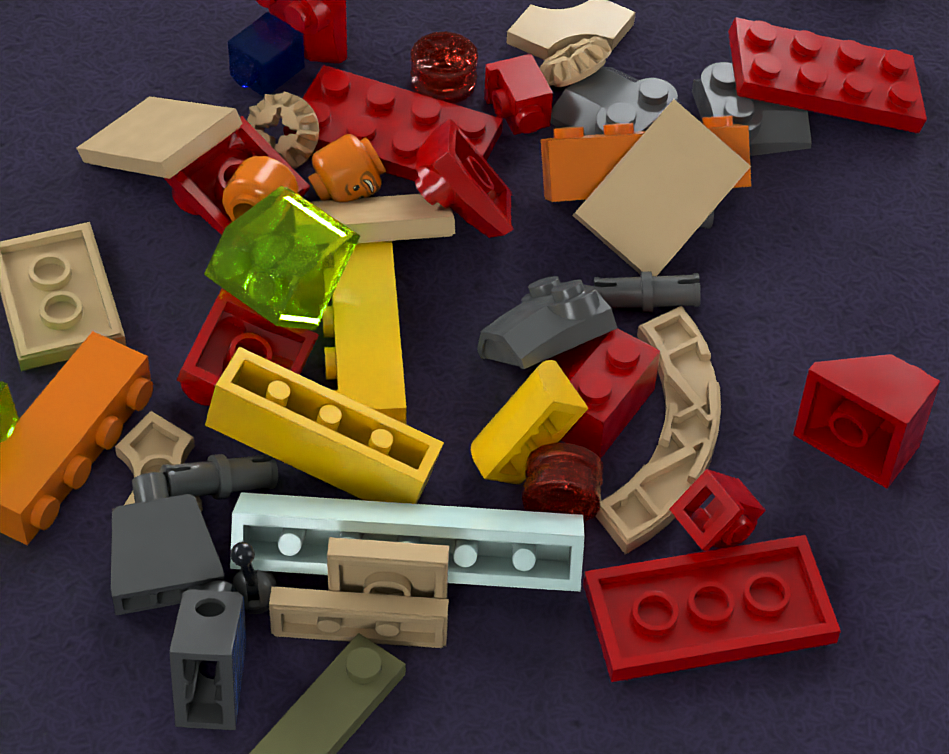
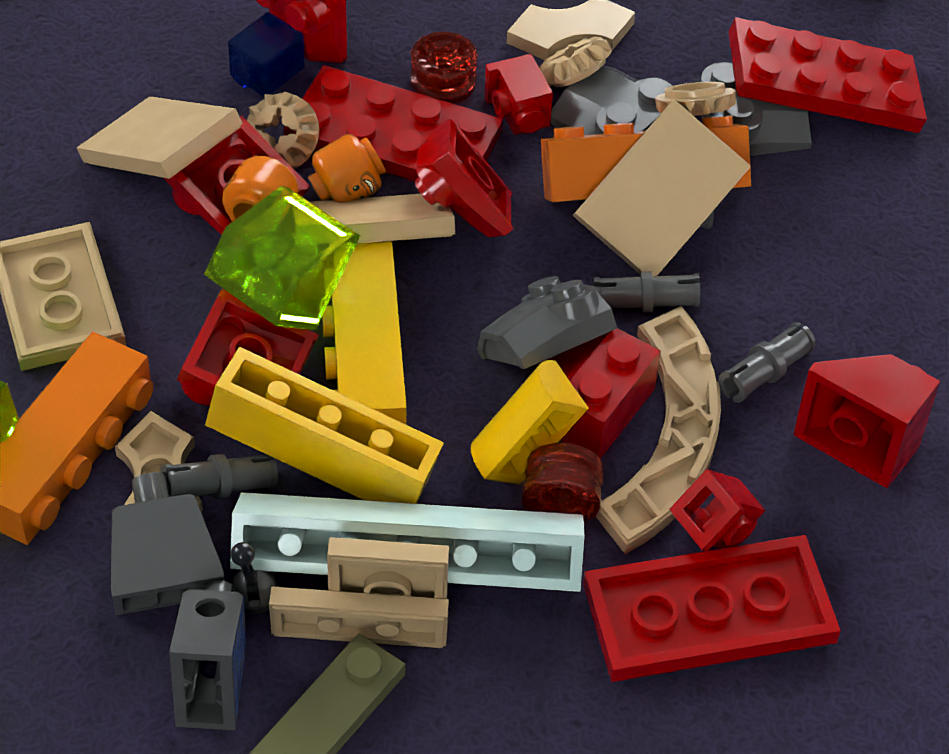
none -> tan gear [655,82,736,116]
none -> dark grey pin [718,322,816,403]

